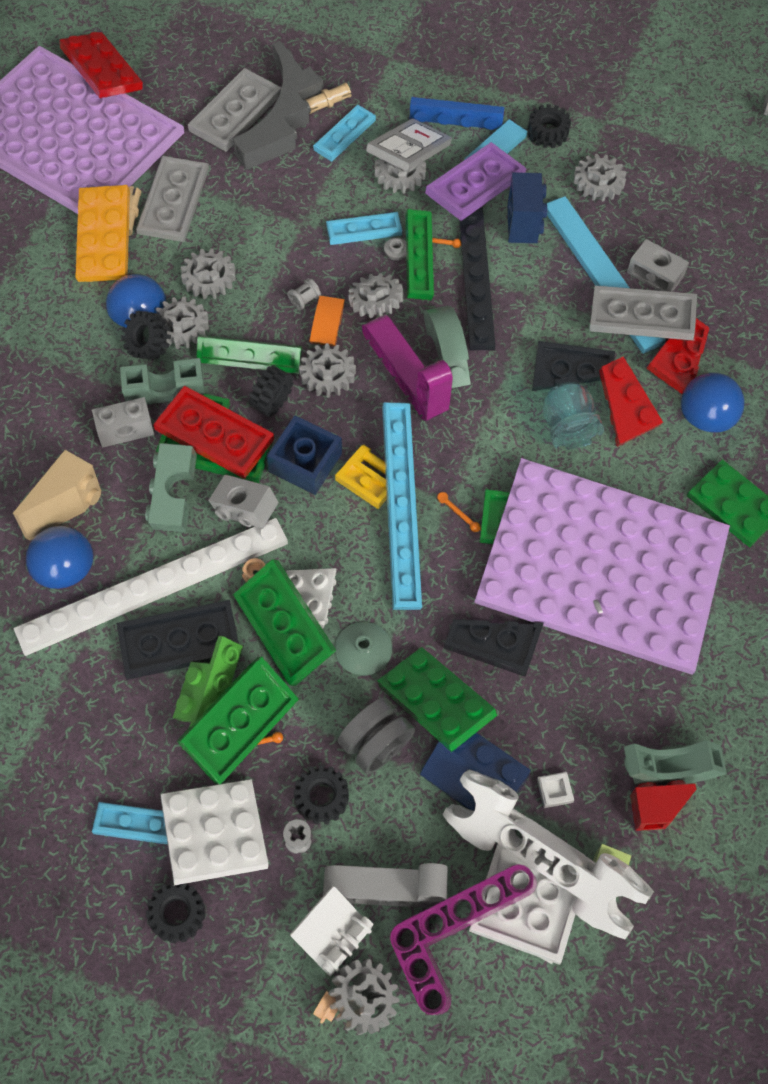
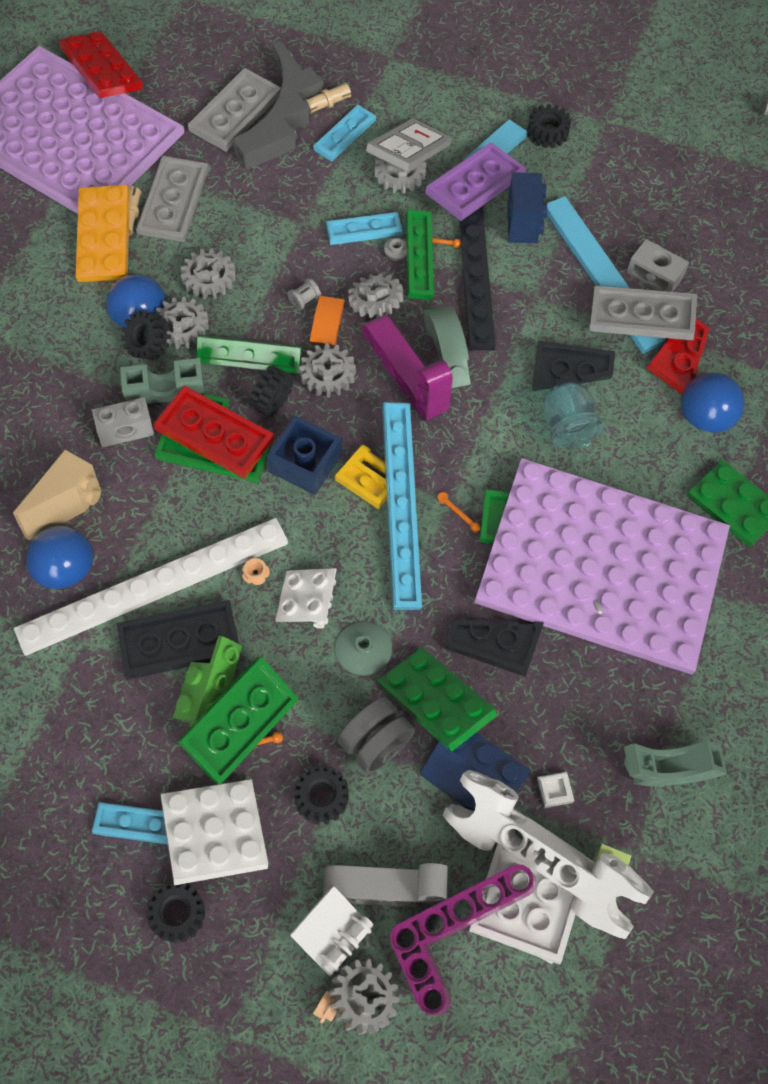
sand green arch [145,443,197,533] -> none
light grey brick [209,475,279,529] -> none
green plate [233,559,336,686] -> none
light grey bush [283,819,312,854] -> none
blue plate [410,97,504,130] -> none
light grey gear [573,154,626,202] -> none
red wing [599,356,663,447] -> none
red slope [630,780,696,831] -> none

